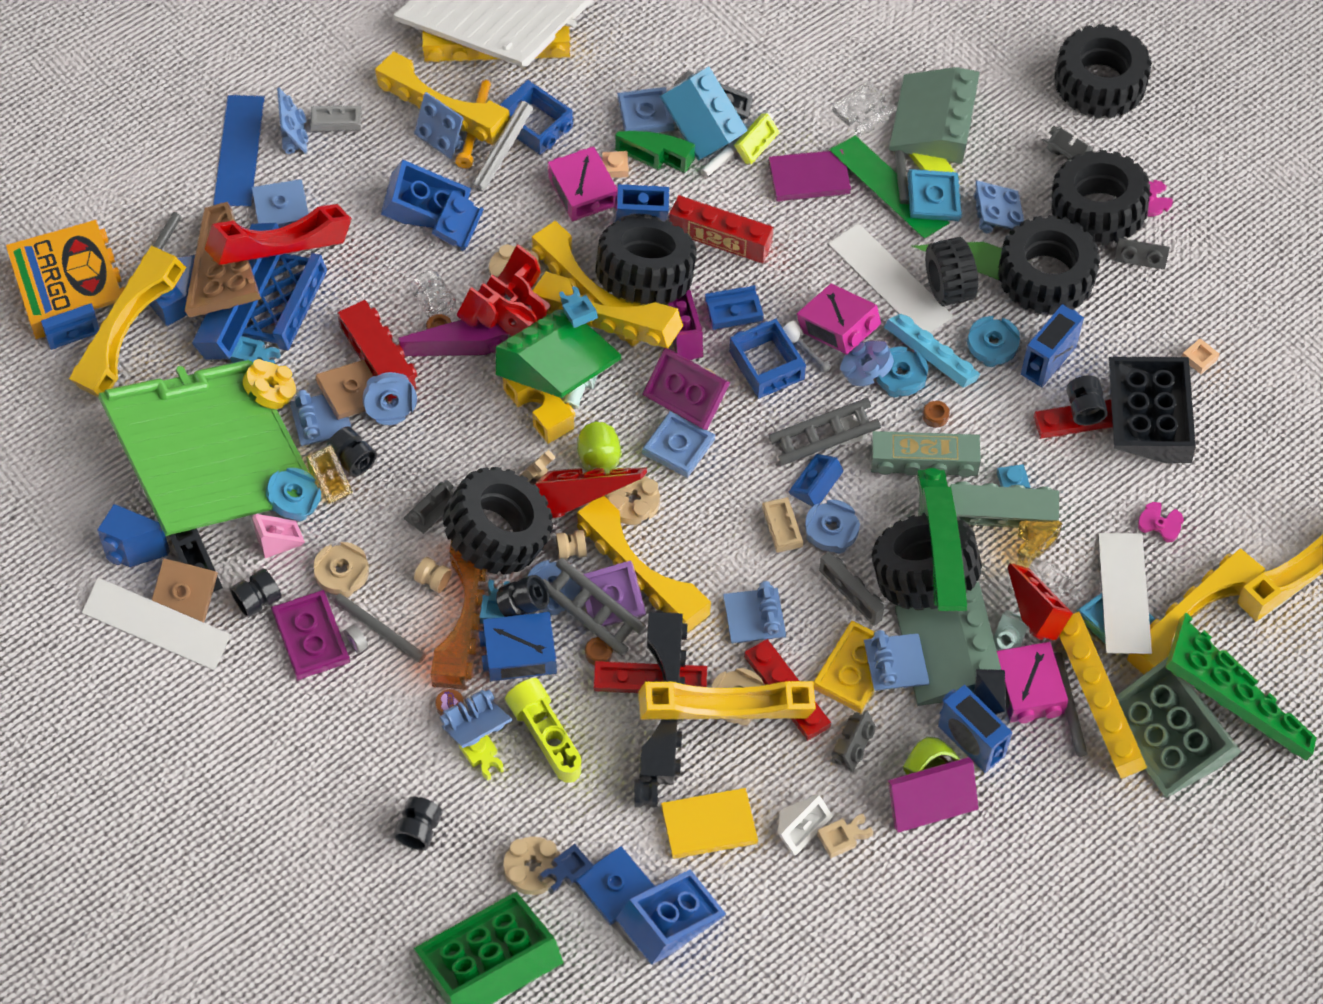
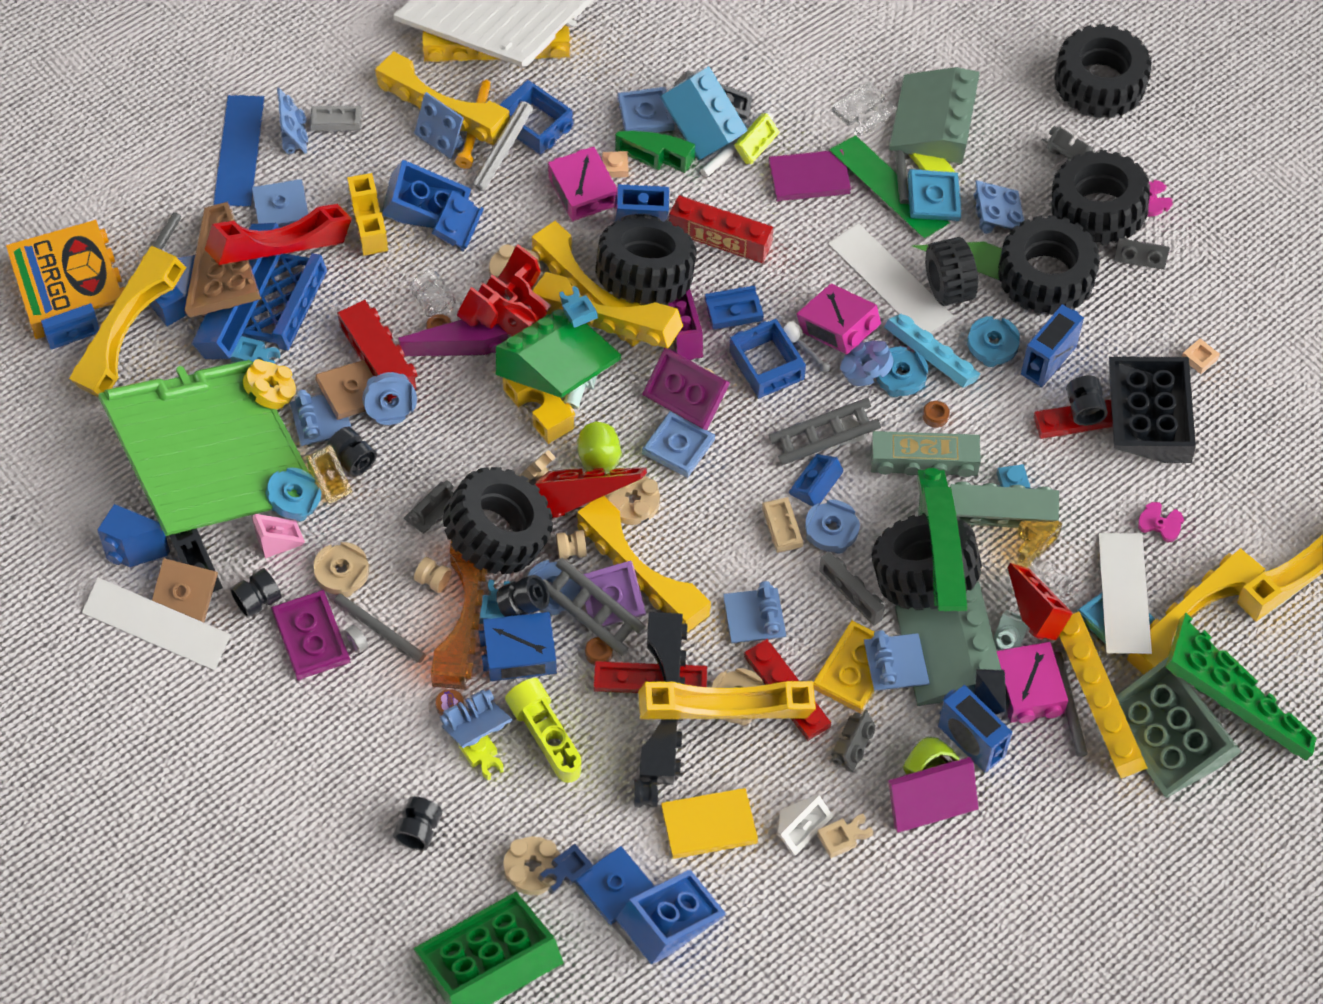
none -> yellow arch [347,173,388,256]

